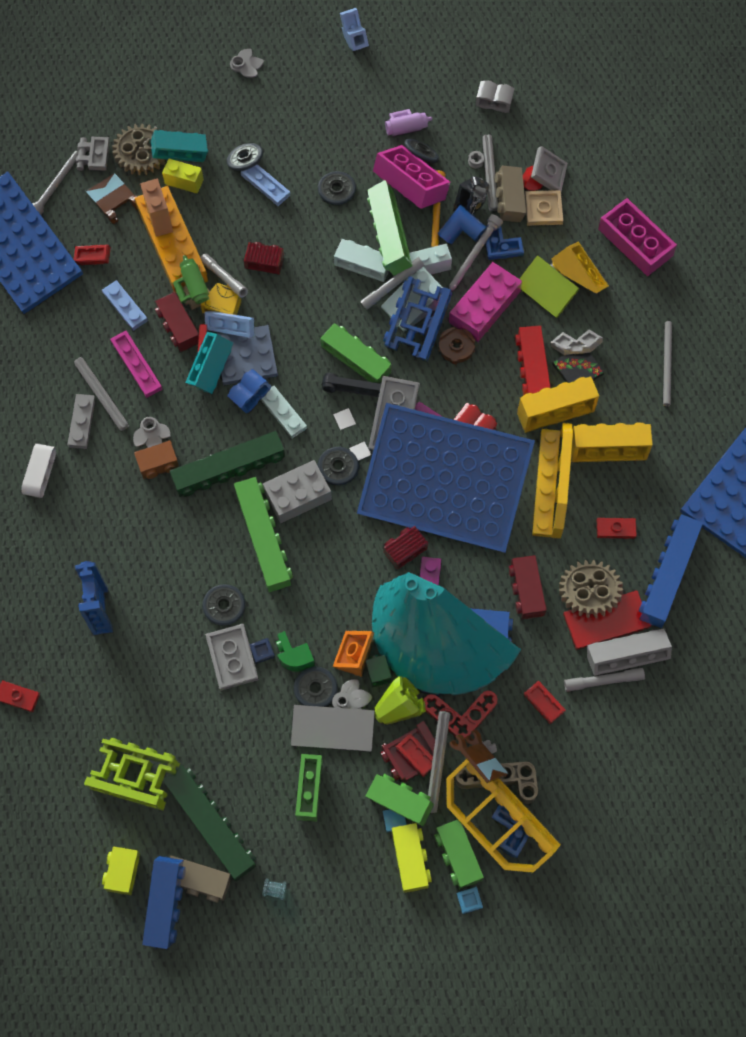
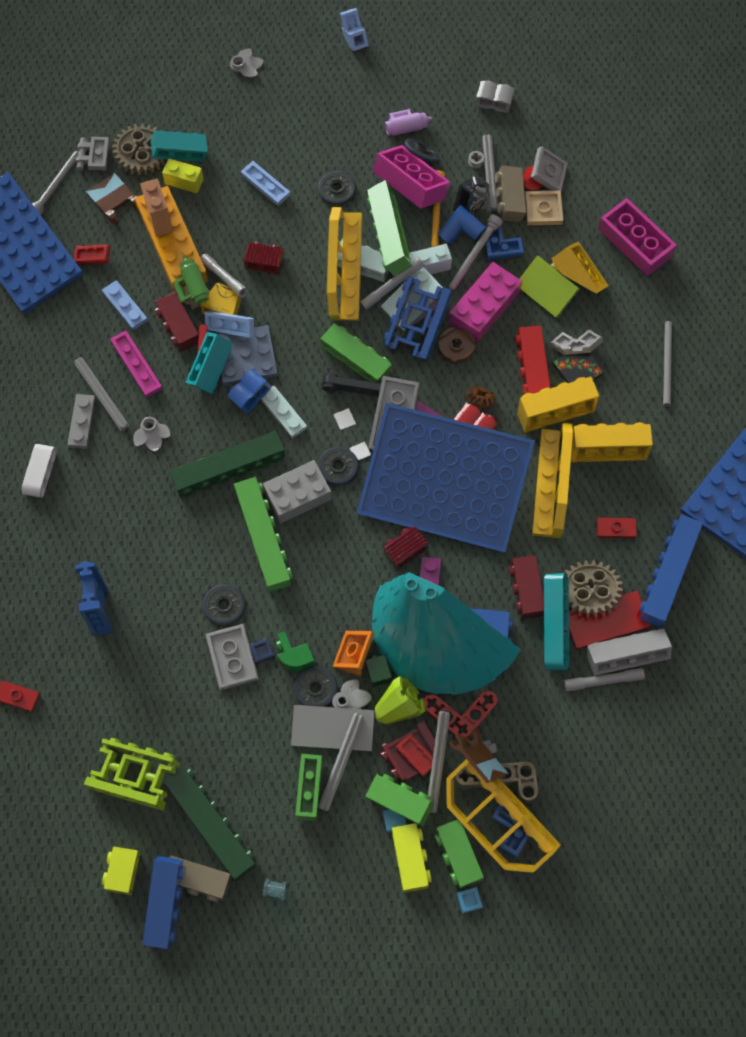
dark orange brick [134,441,179,479] -> none
wheel [227,143,263,171] -> none
red plate [523,681,566,725] -> none
none -> light grey axle [319,713,364,811]
none -> yellow plate [327,207,363,321]
none -> reddish brown gear [466,386,496,408]
none -> teal beam [544,573,569,670]

